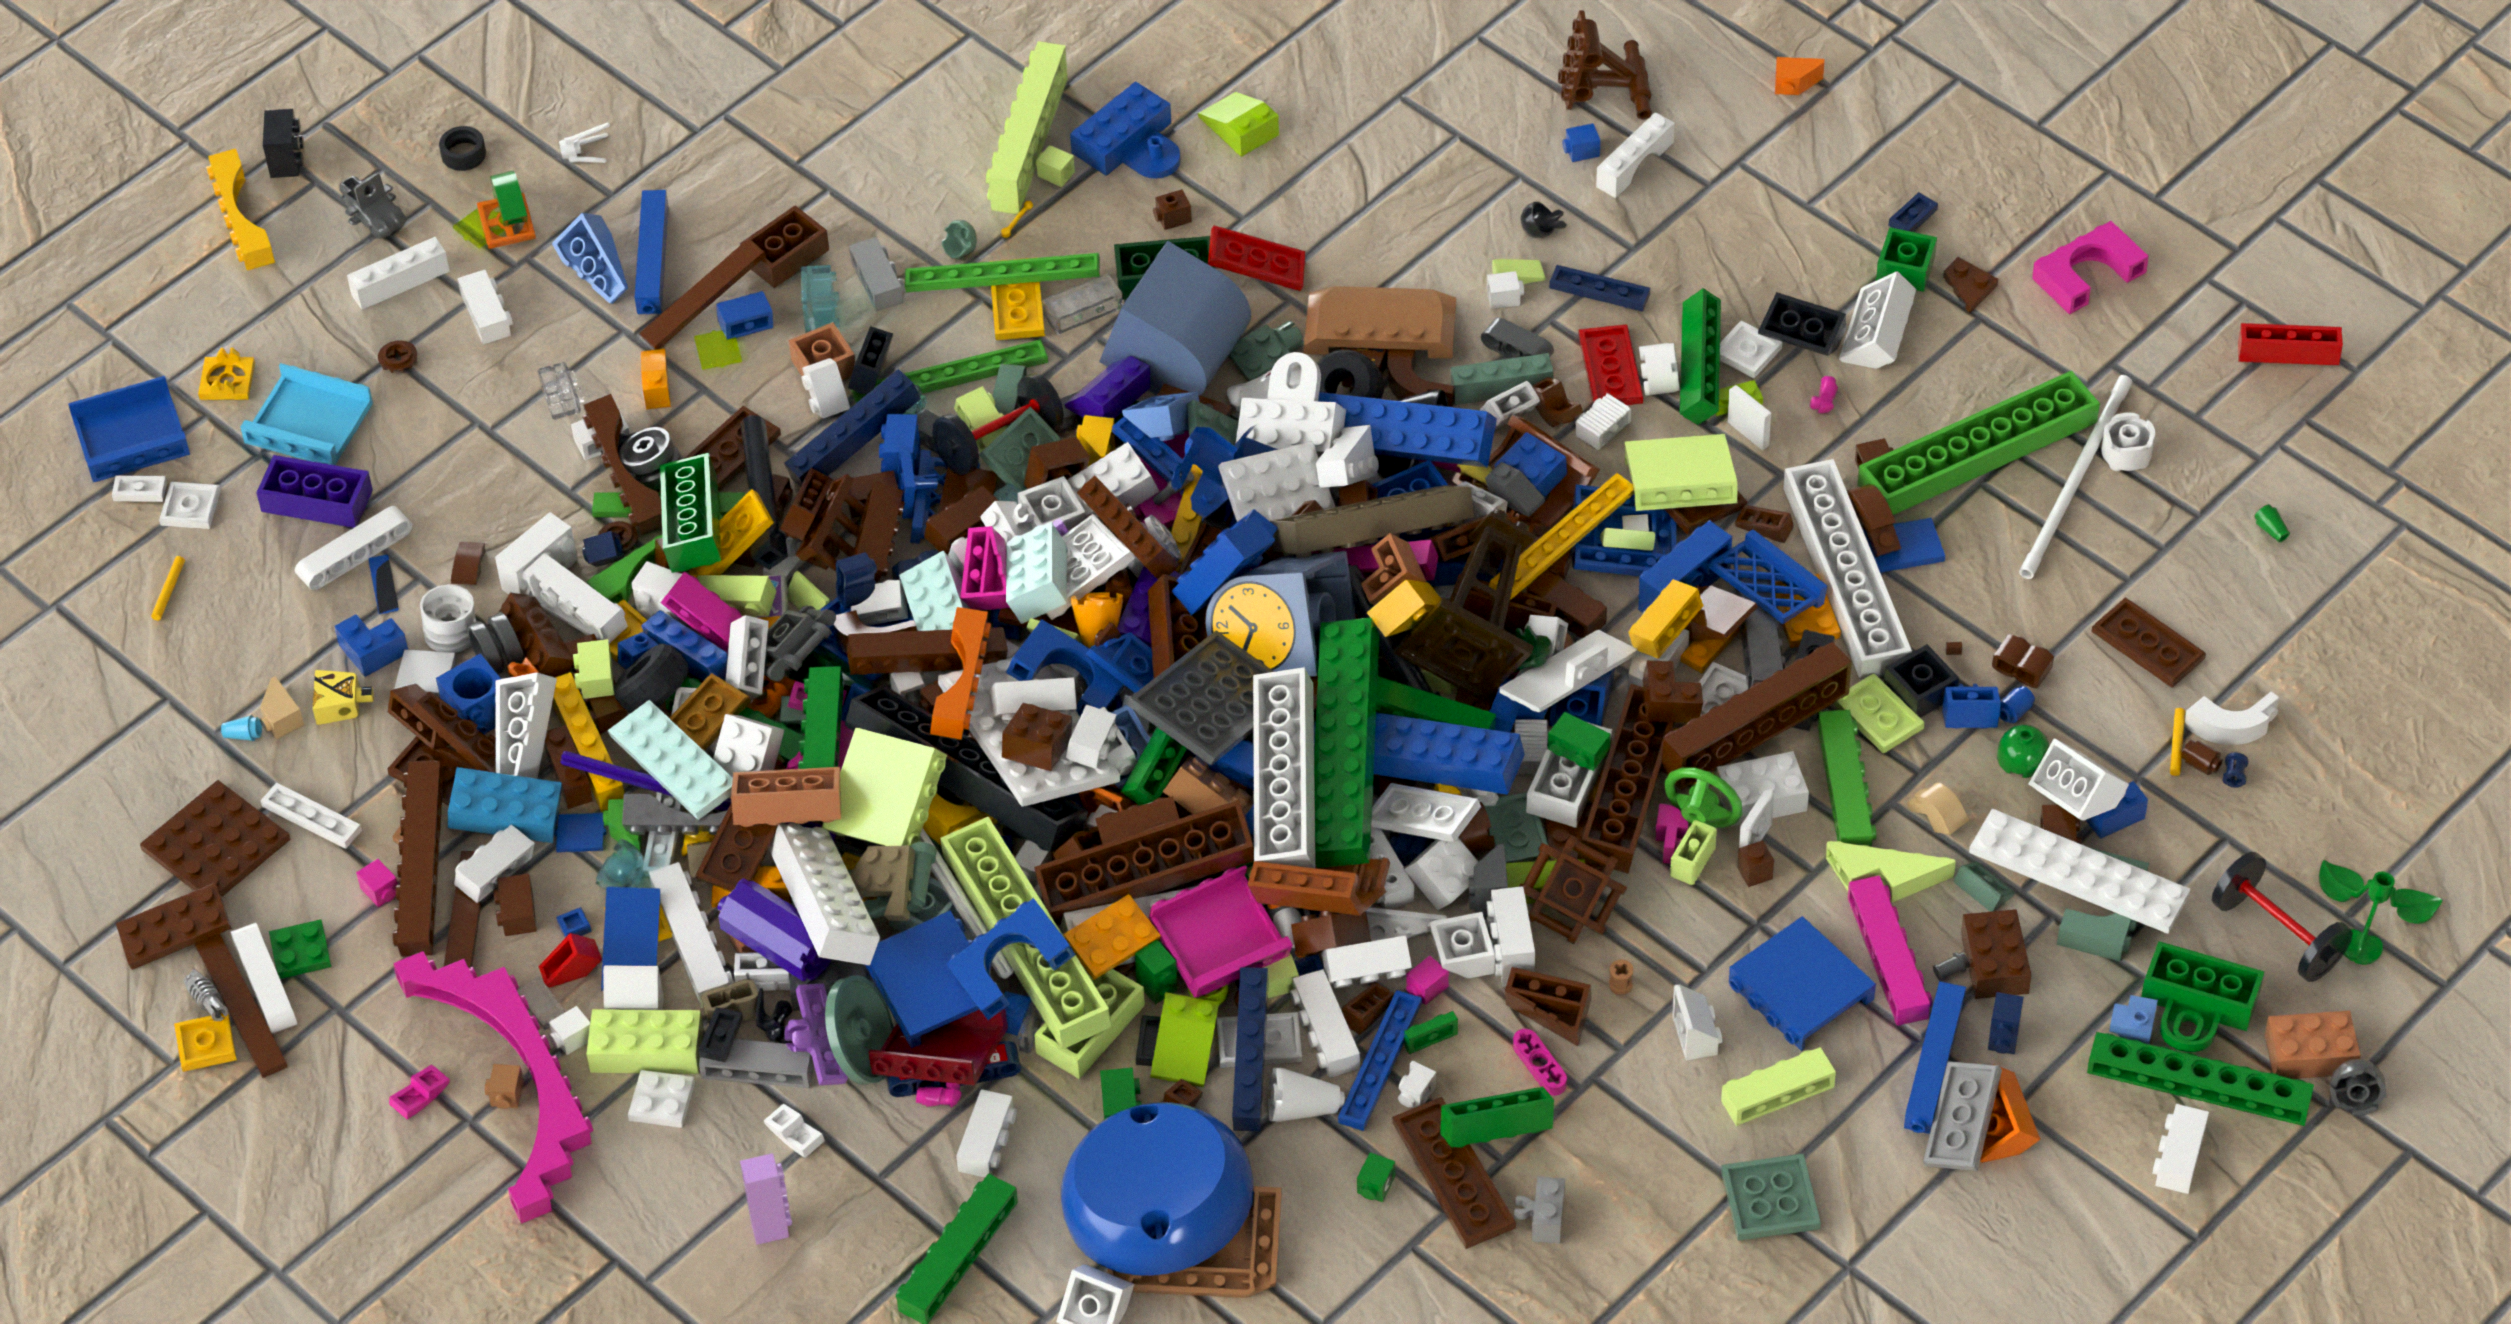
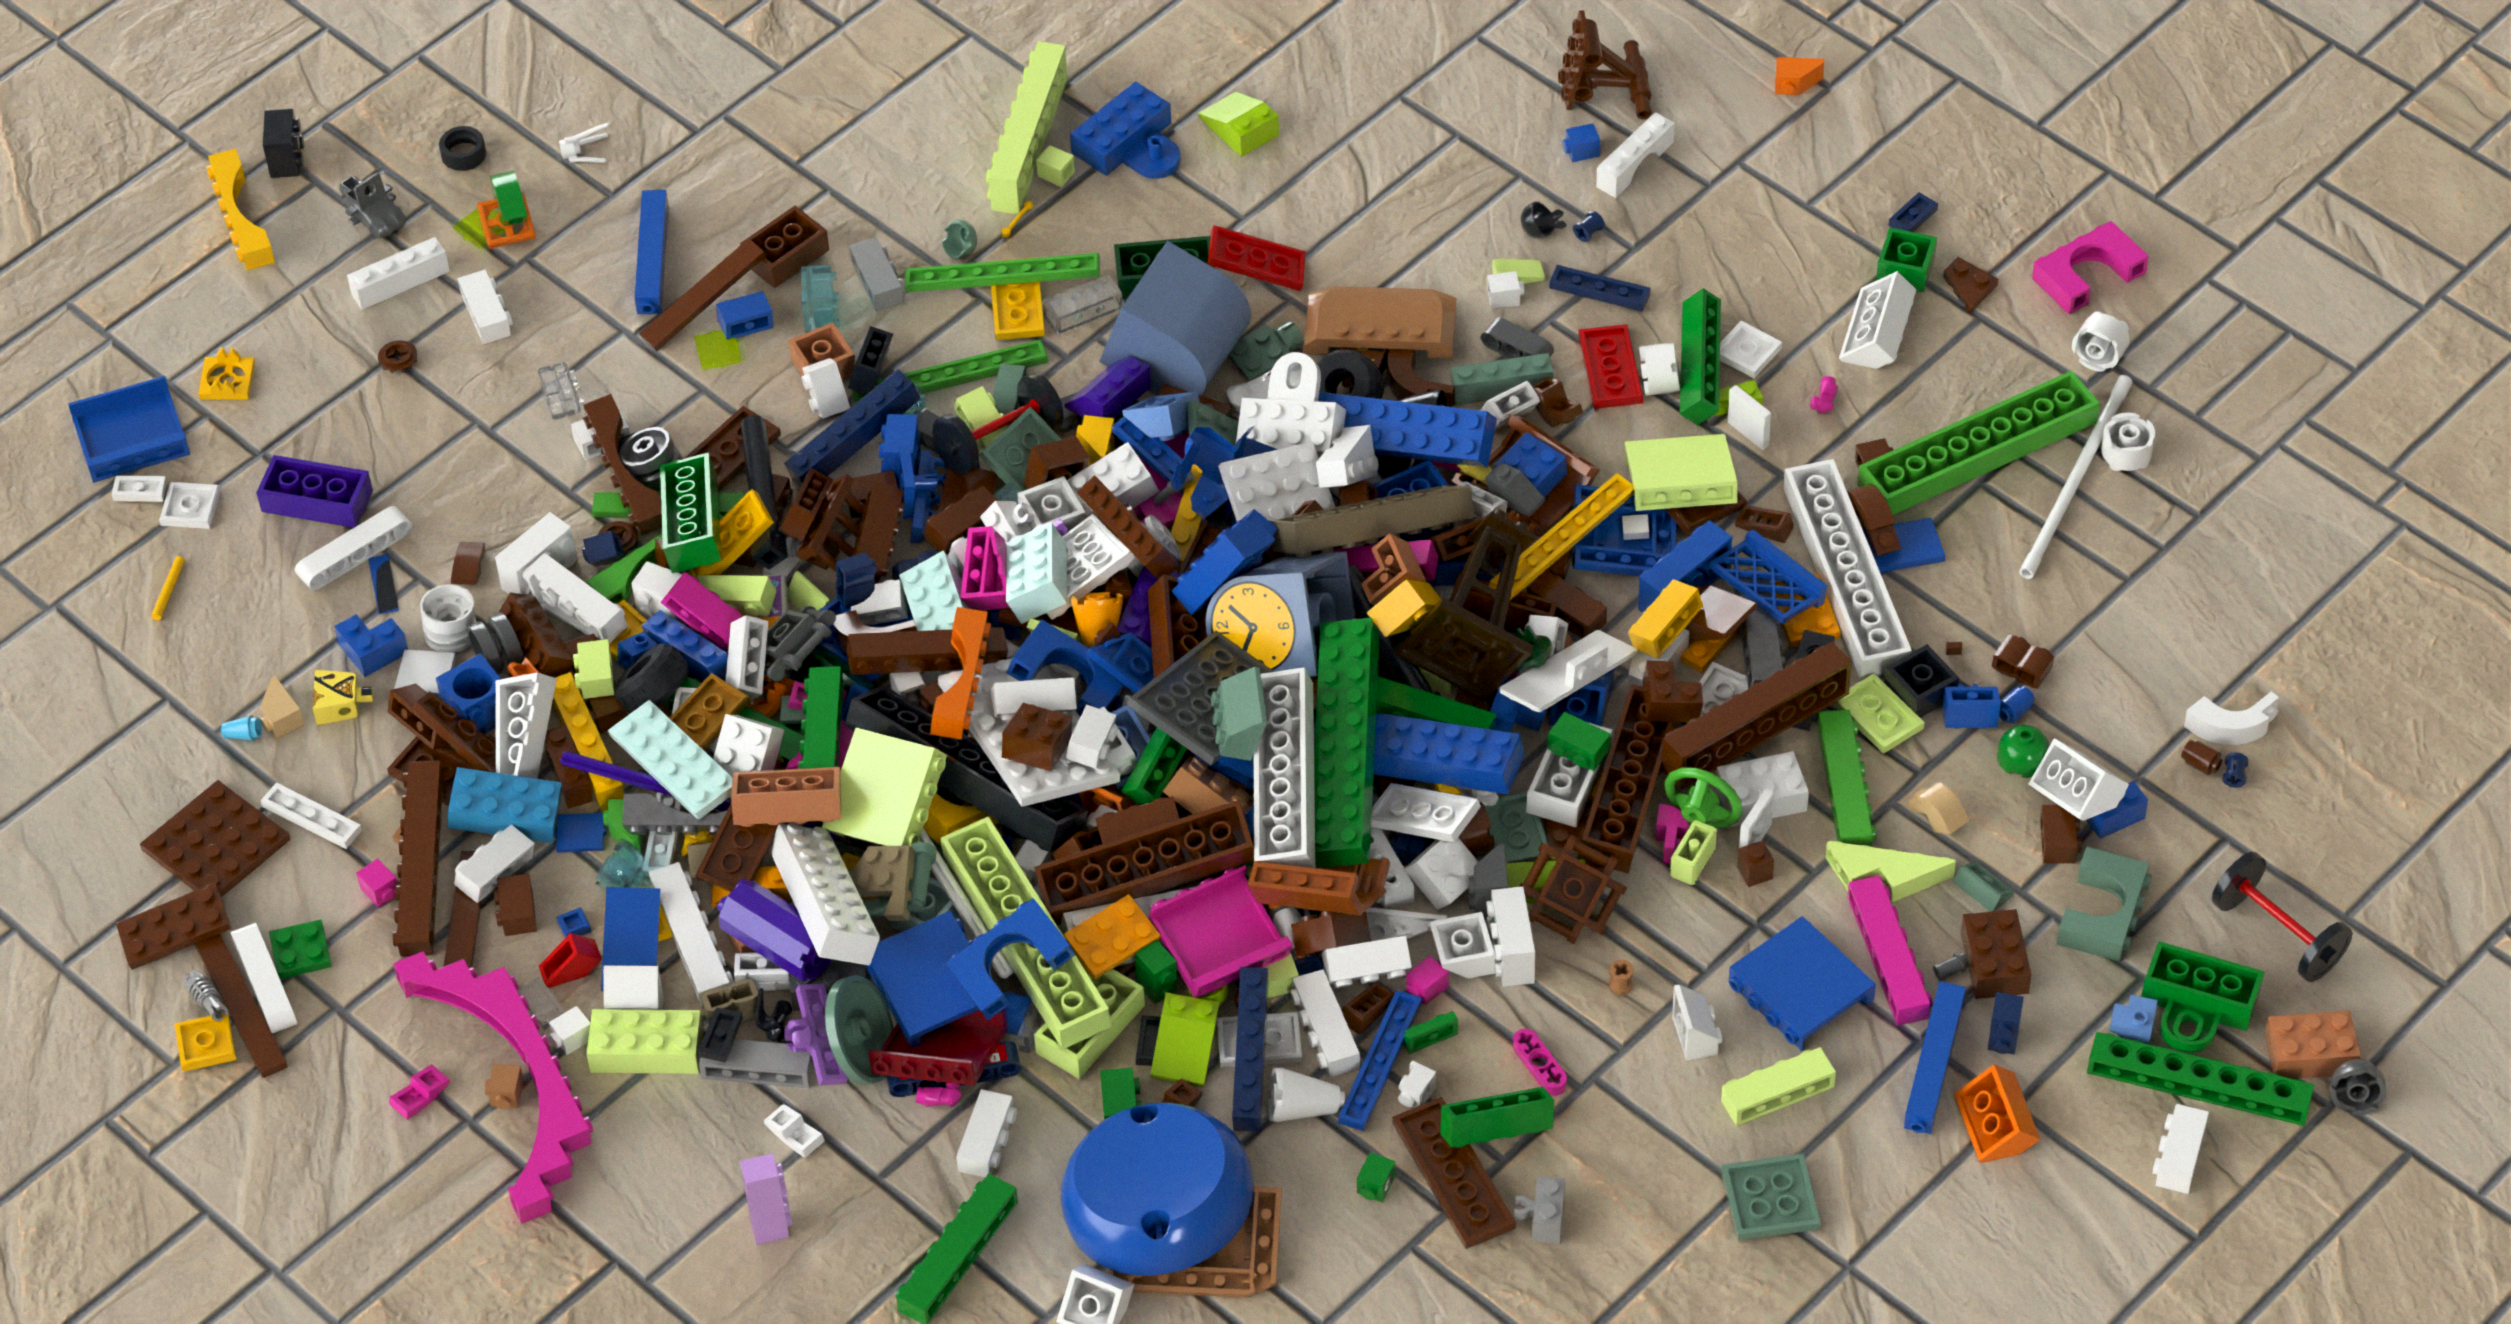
medium azure panel [240,363,373,465] -> none
medium blue wedge [552,213,628,304] -> none
white plate [628,1070,695,1128] -> none
light orange slope [641,349,671,410] -> none
reddish brown brick [1153,189,1192,230] -> none
reddish brown wedge [1505,967,1592,1046] -> none
white brick [1515,719,1551,775] -> none
white brick [1575,393,1632,450] -> none
yellowish green slope [1600,528,1655,551] -> none
black slope [1758,292,1846,356] -> none
light grey tile [1923,1061,2002,1171] -> none
white plate [1969,809,2190,934] -> none
reddish brown tile [2091,597,2206,688] -> none
yellow bar [2170,708,2185,776] -> none
red brick [2238,323,2343,365] -> none
green cone [2254,504,2290,543] -> none
green plant [2319,860,2443,965] -> none
none -> sand green slope [1211,667,1267,761]
none -> dark blue bush [1573,211,1605,242]
none -> white brick [2072,312,2130,372]

